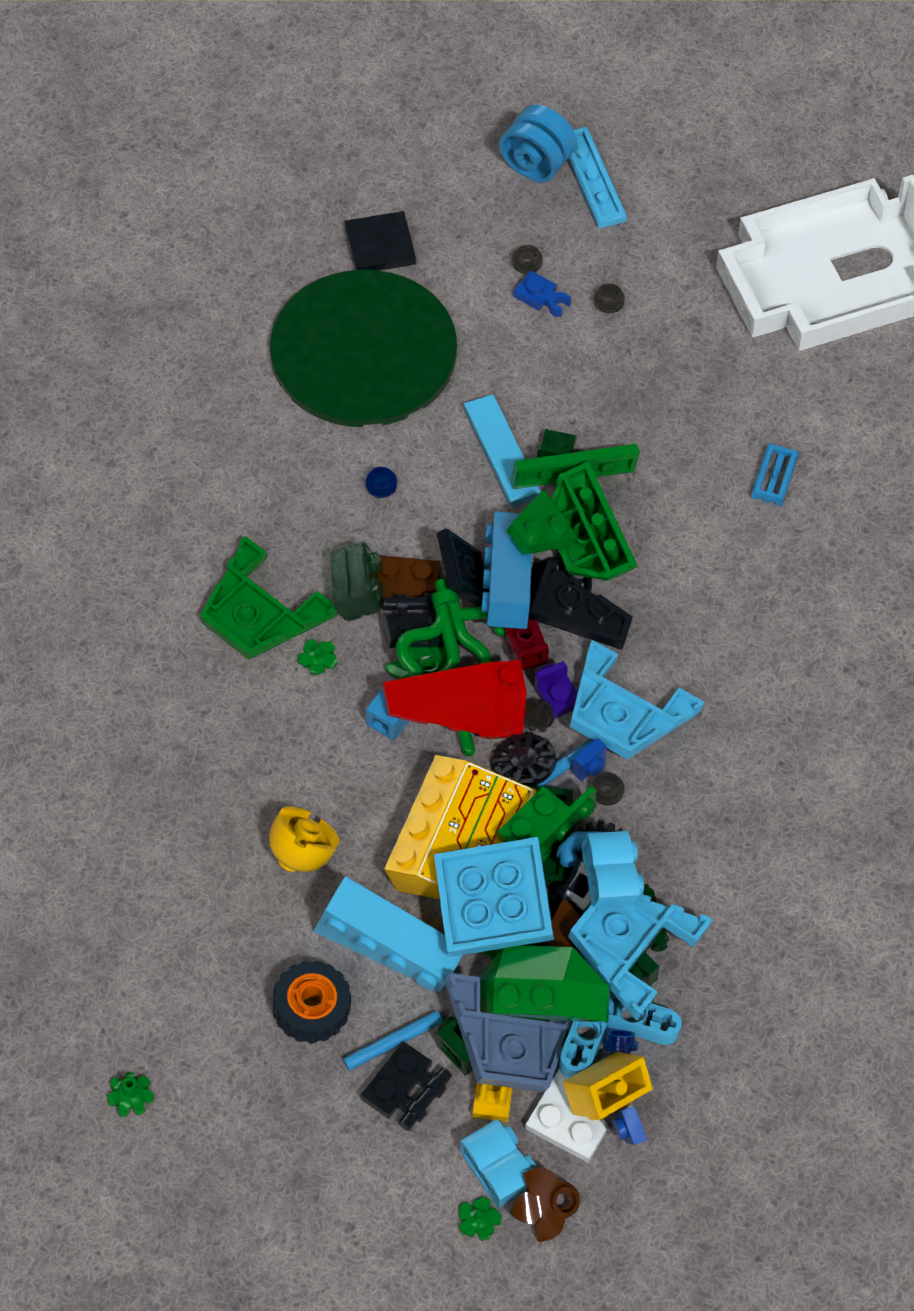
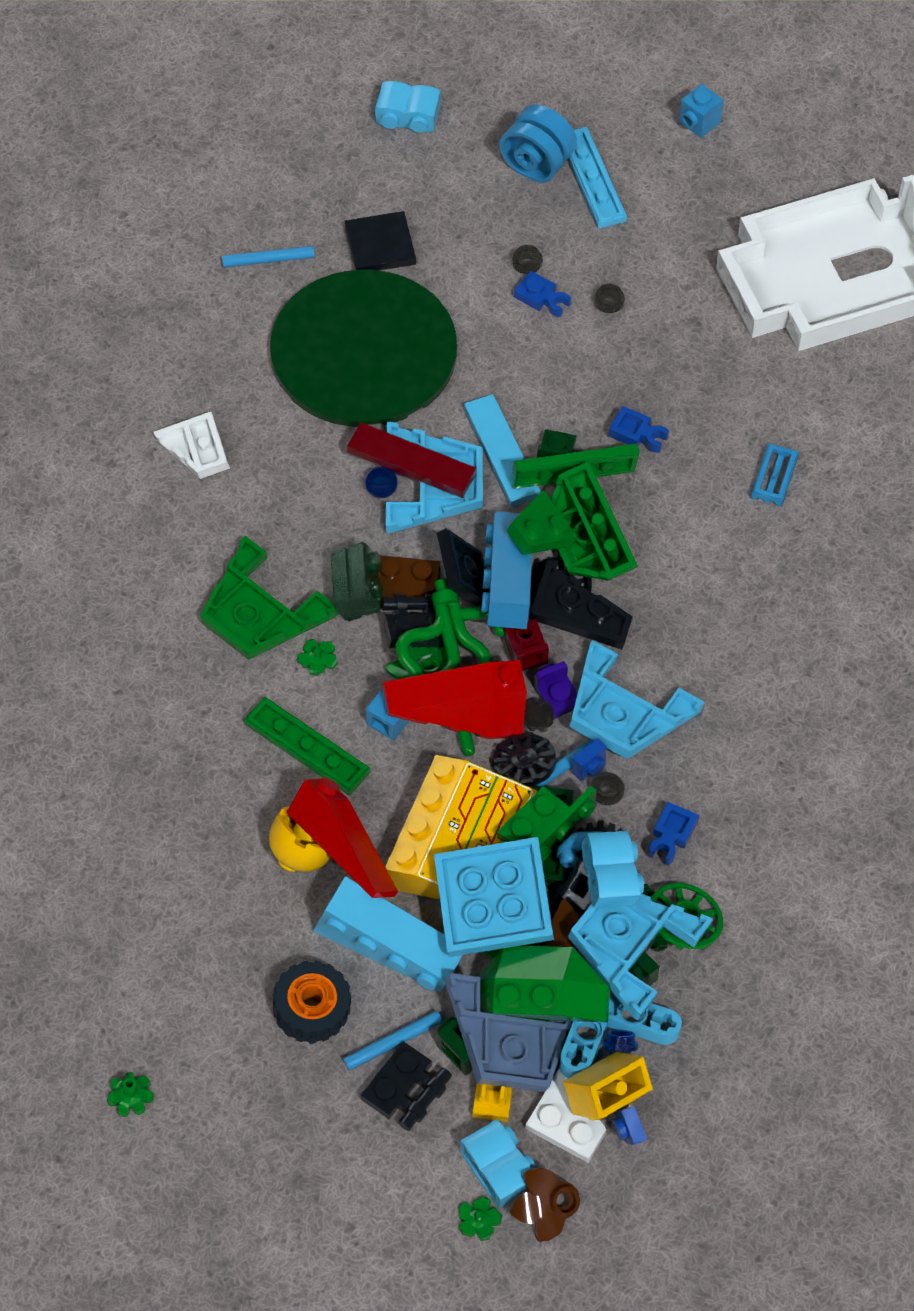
none -> white wing [154,412,230,479]
none -> dark azure bar [222,246,315,268]
none -> green tile [244,697,371,796]
none -> red wedge [286,777,398,898]
none -> dark red tile [347,422,477,498]
none -> medium azure brick [375,81,441,133]
none -> medium azure wing [386,422,483,533]
none -> blue plate [608,406,669,453]
none -> blue plate [649,802,699,866]
none -> green wheel [650,883,723,950]
none -> dark azure brick [679,84,724,138]

